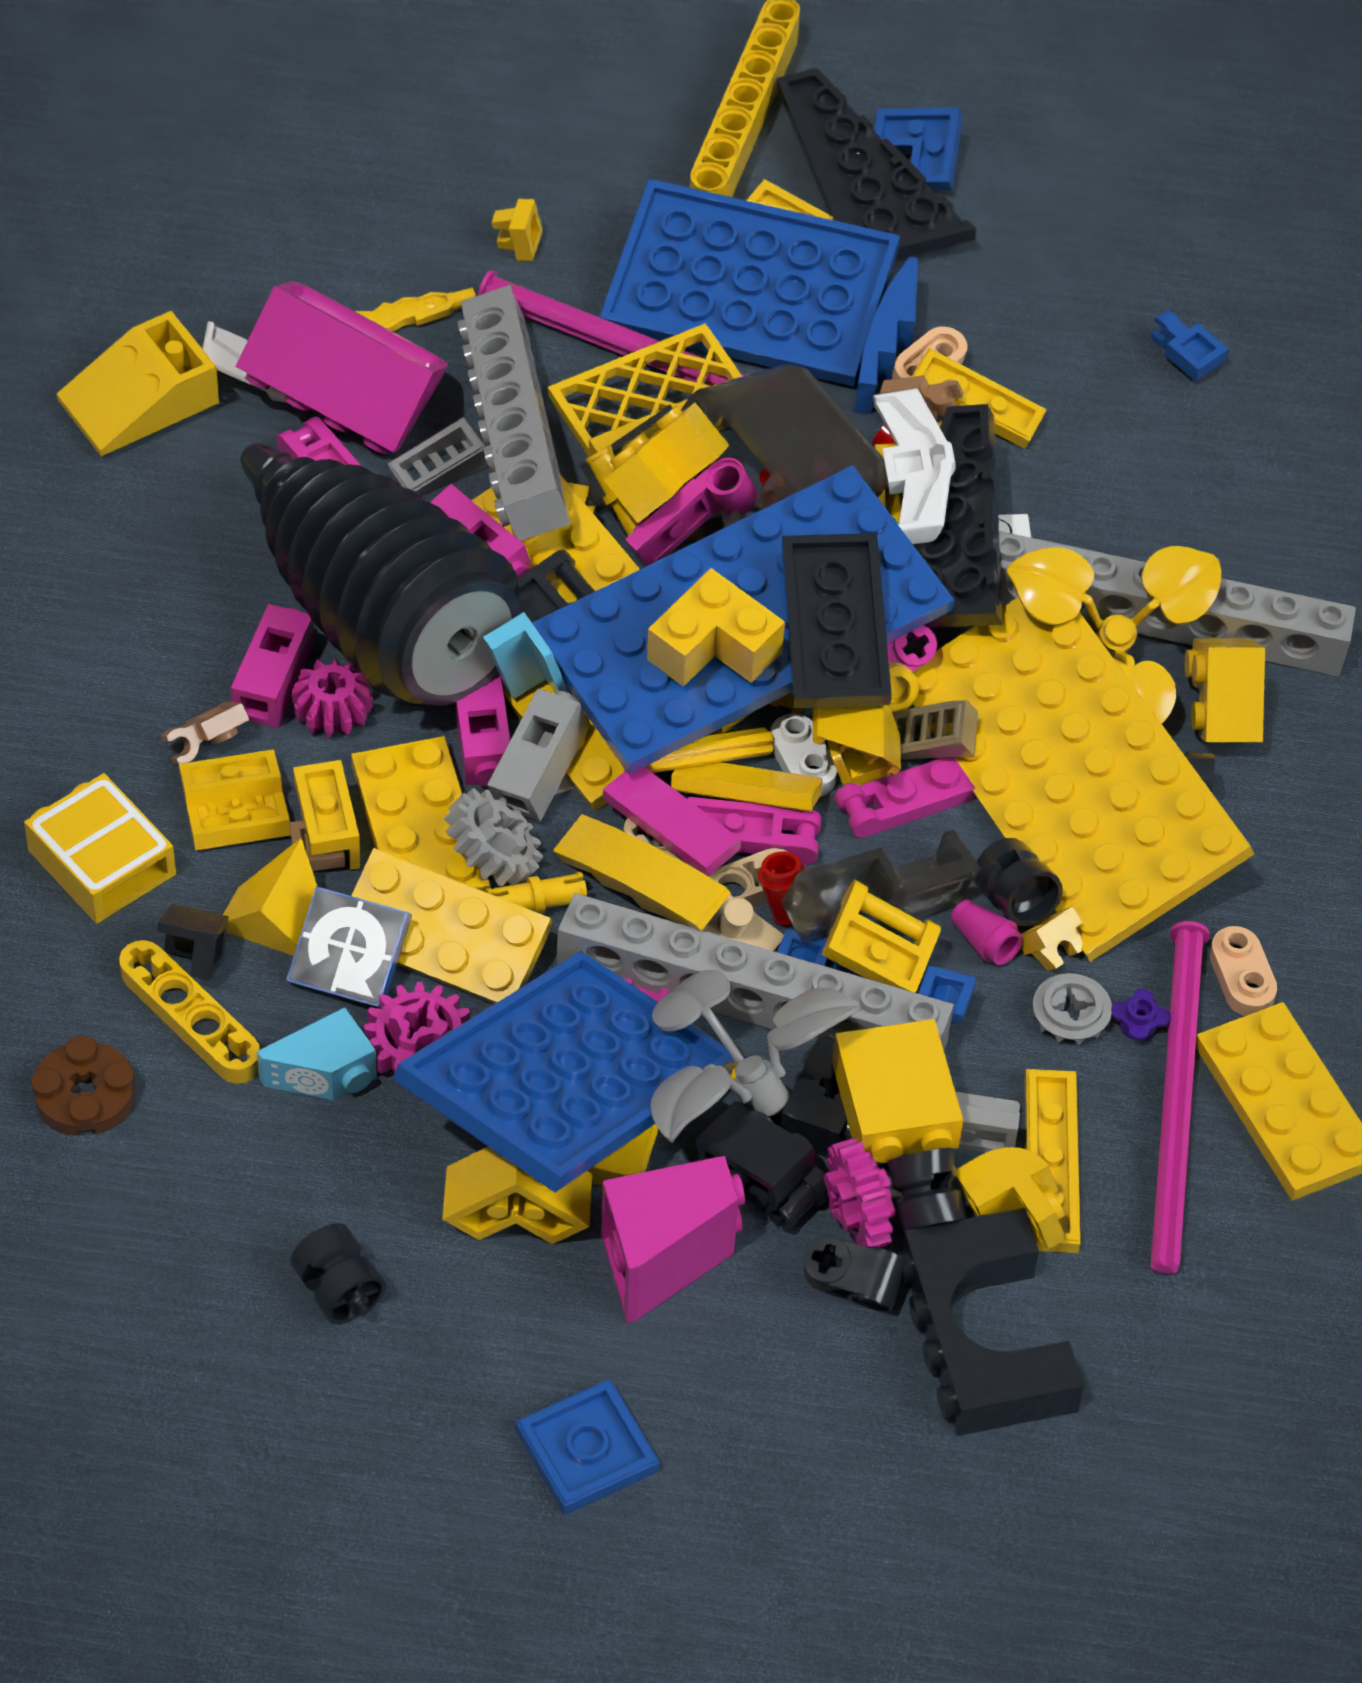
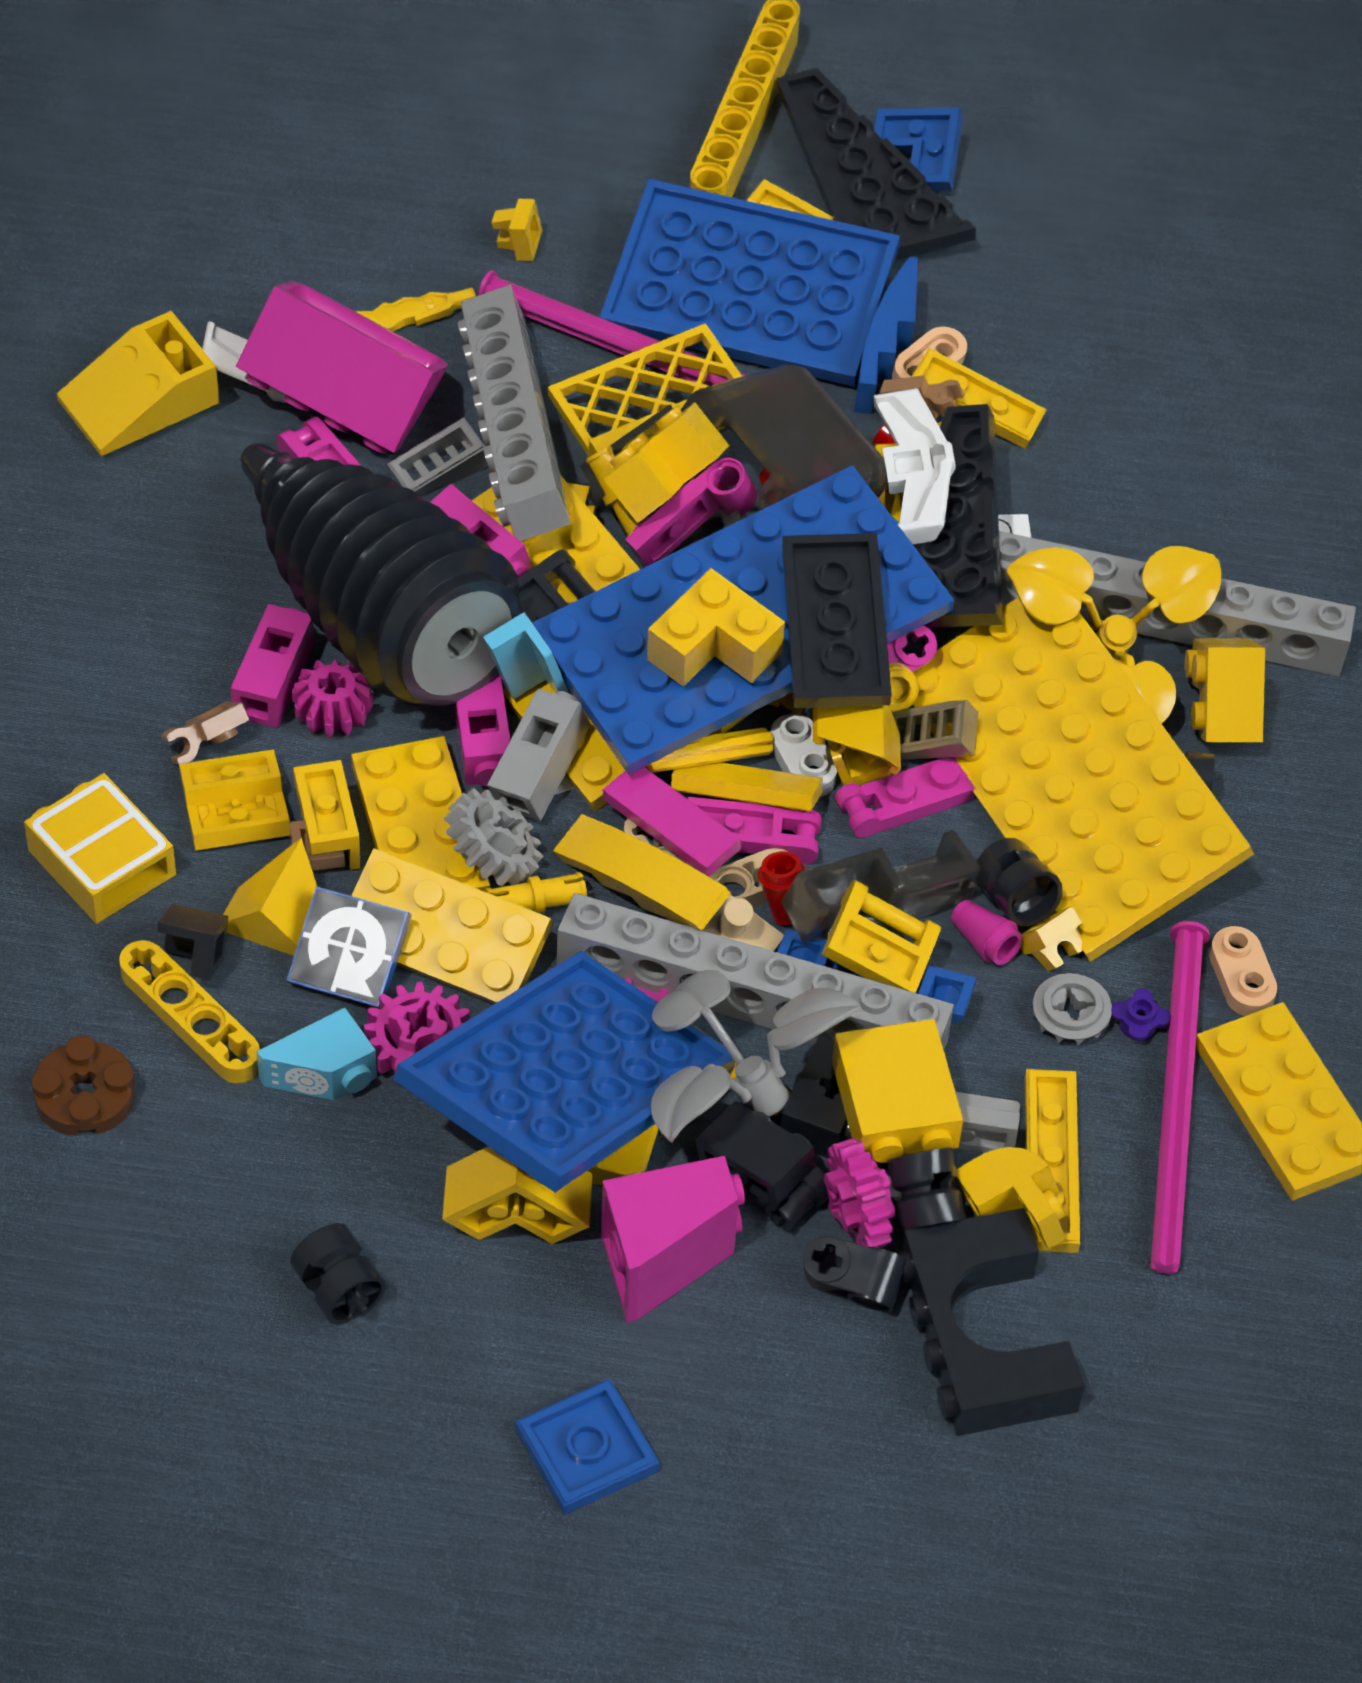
blue plate [1151,310,1229,381] -> none

